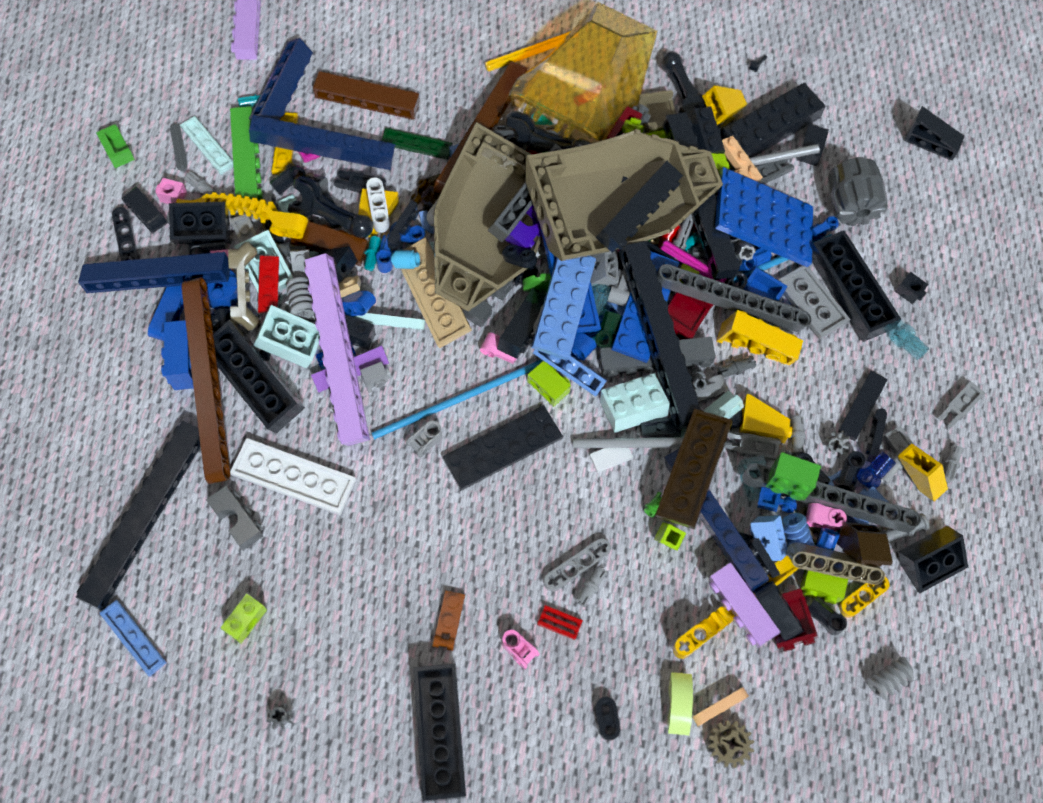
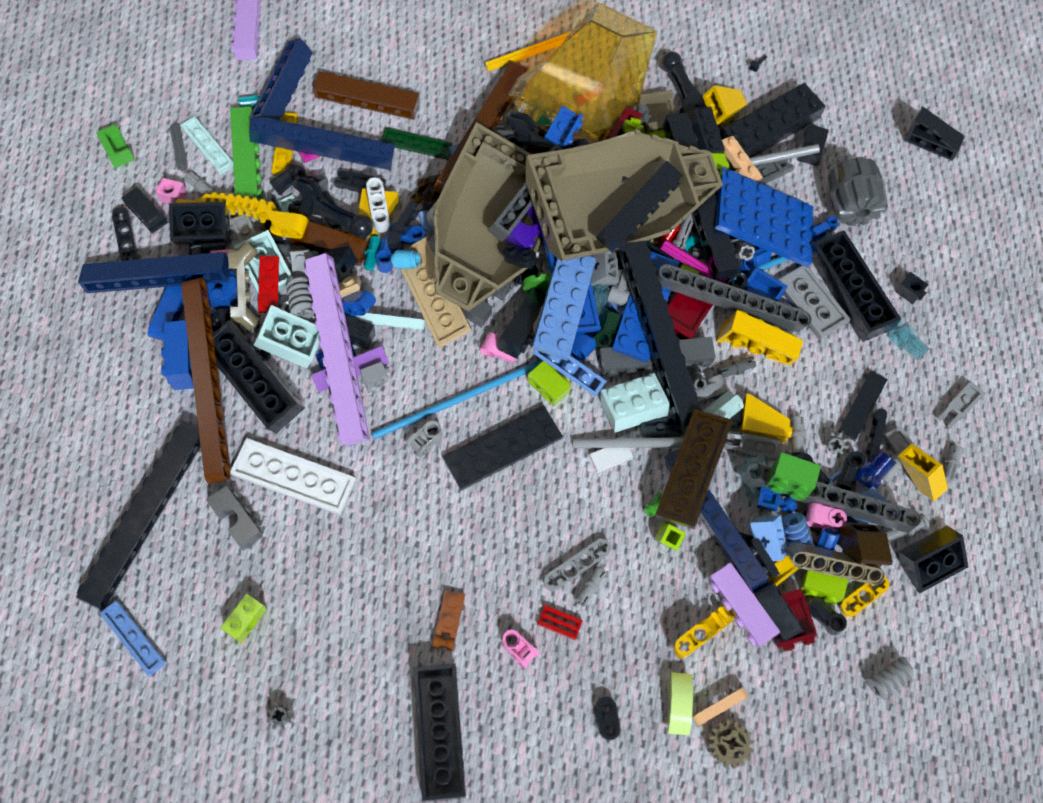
none -> blue bracket [544,106,583,149]

